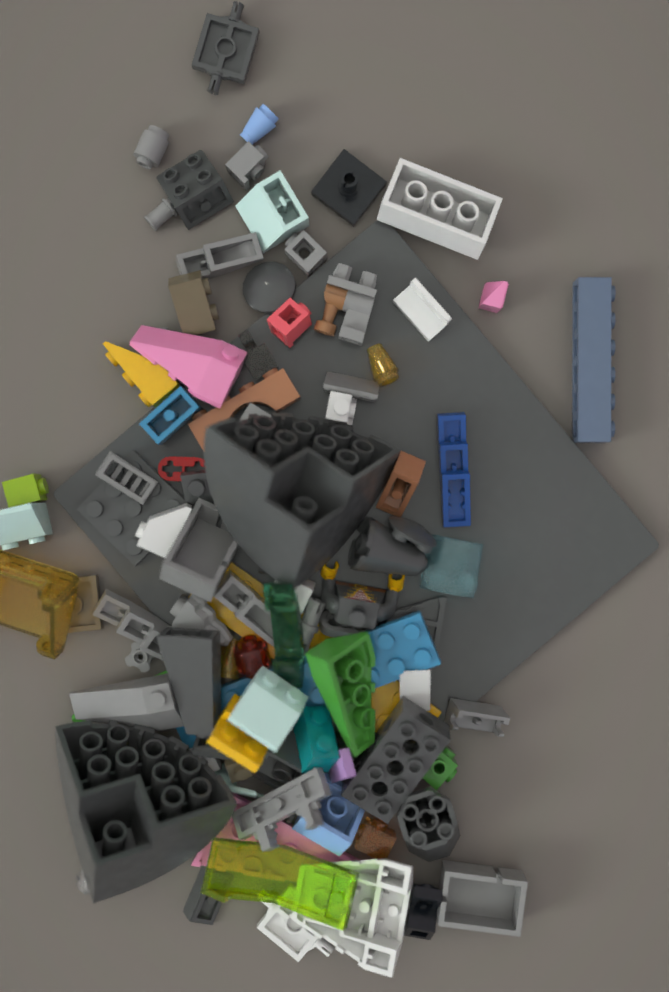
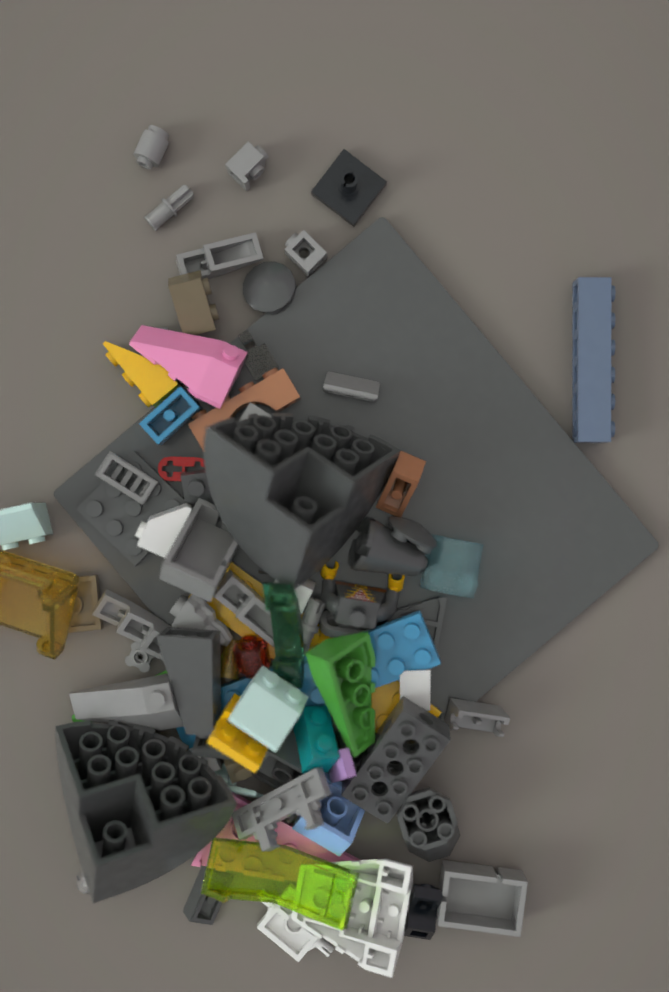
lime brick [2,473,49,508] -> none
dark grey bracket [156,150,234,230] -> none
dark grey plate [192,1,260,95] -> none
light aqua slope [235,170,309,253] -> none
light blue cone [240,104,279,145] -> none
coral brick [267,298,312,348] -> none
light grey hips [313,263,377,346] -> none
white brick [325,391,357,426] -> none
clear orange brick [354,816,397,859] -> none
clear yellow cone [367,343,399,386] -> none
white brick [377,158,503,260] -> none
white panel [393,278,452,342] -> none
bright green brick [422,746,458,791] -> none
blue slope [437,412,471,527] -> none
bright pink slope [478,281,509,313] -> none

